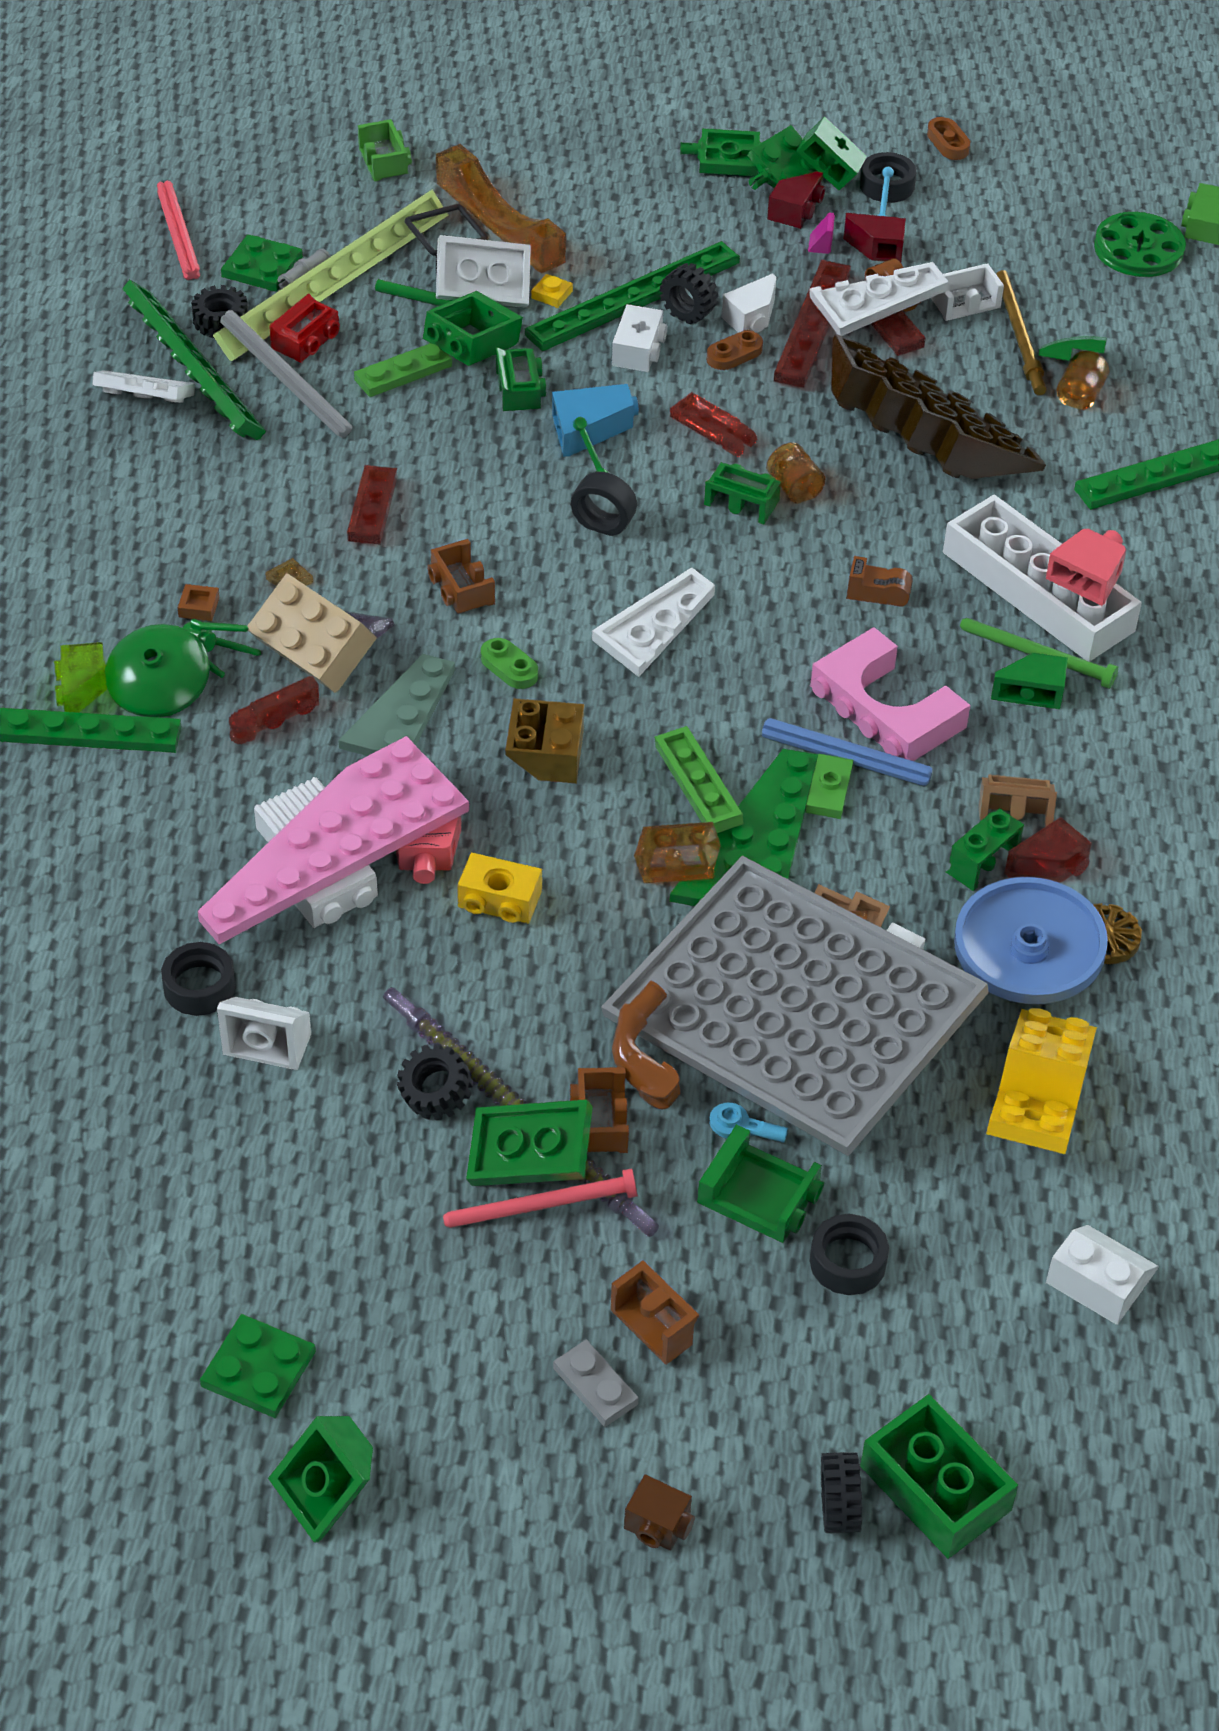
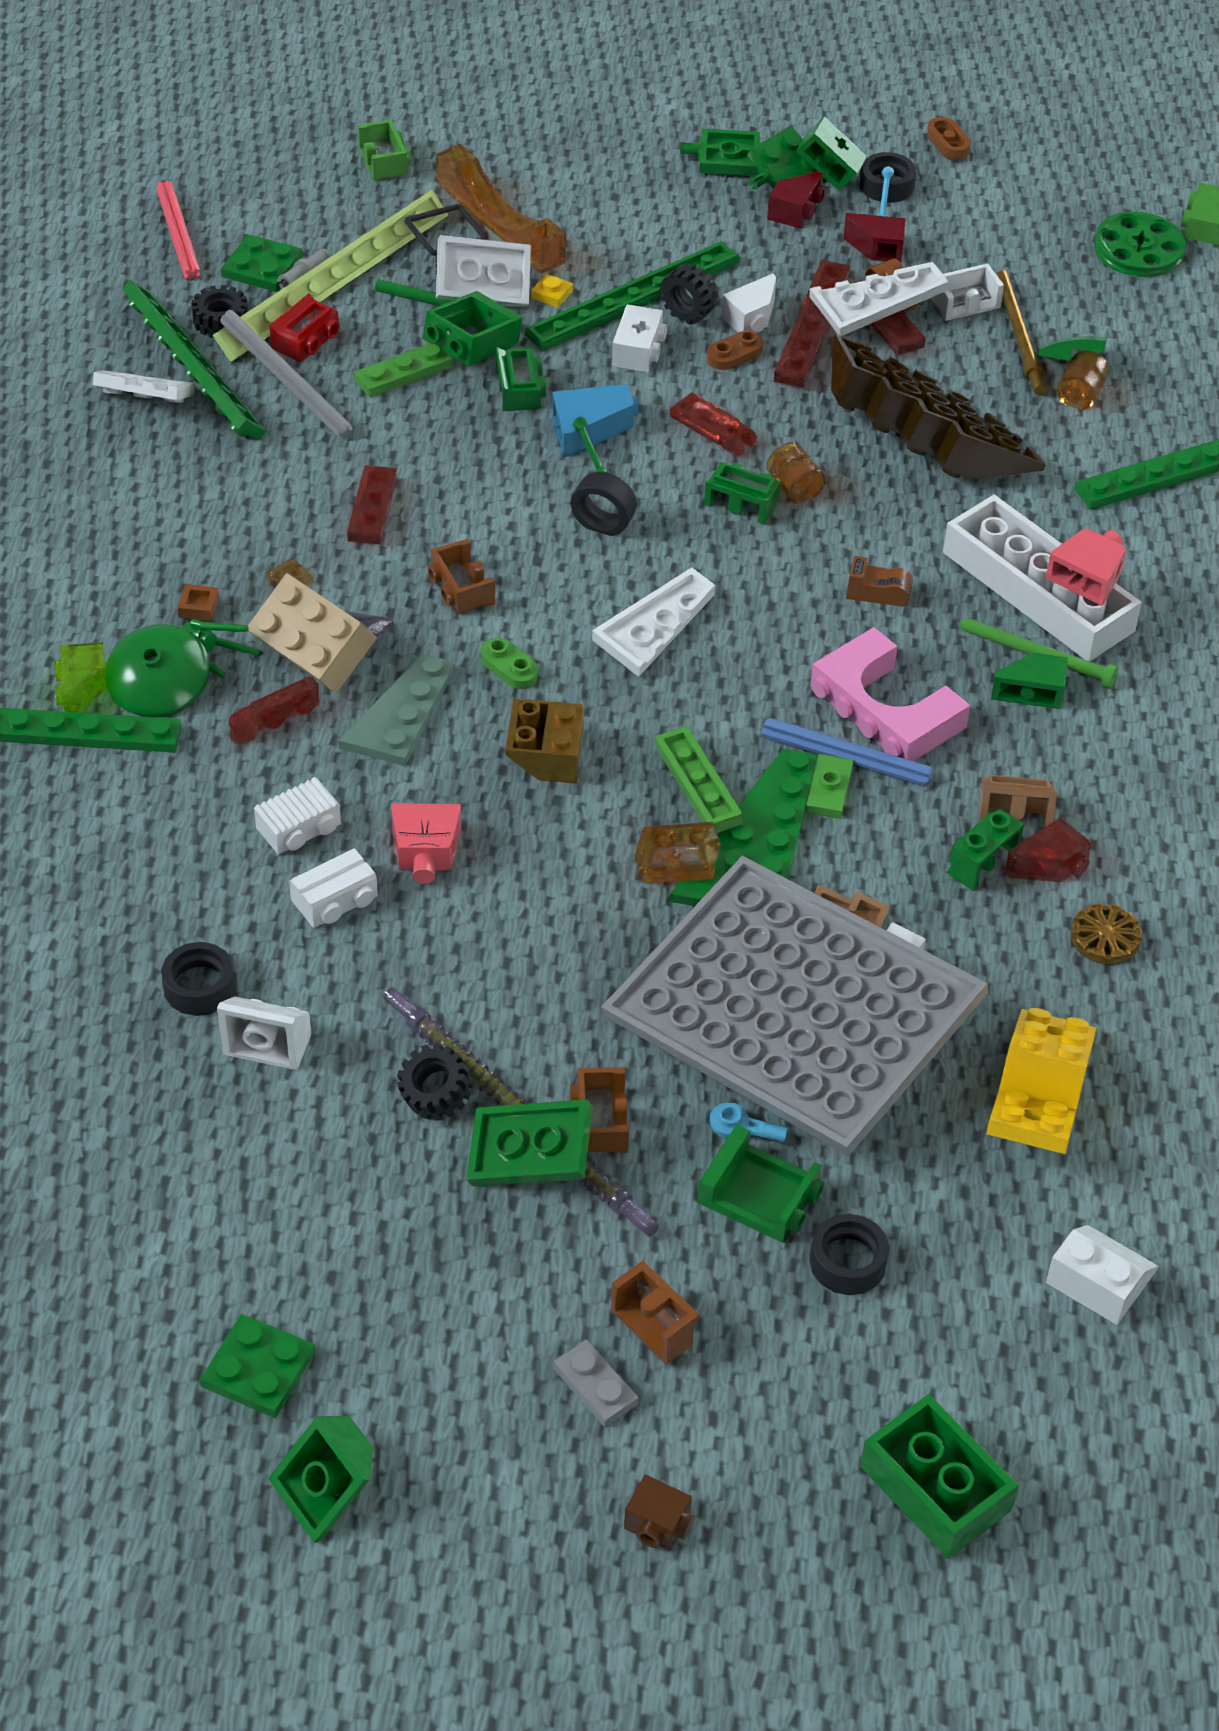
bright pink wing [198,736,469,944] -> none
coral bar [443,1169,638,1228] -> none
yellow brick [457,852,542,924] -> none
dark orange piece [612,981,680,1110] -> none
dark pink slope [808,212,835,254] -> none
black tyre [821,1452,862,1533] -> none
medium blue dish [954,877,1108,1004] -> none

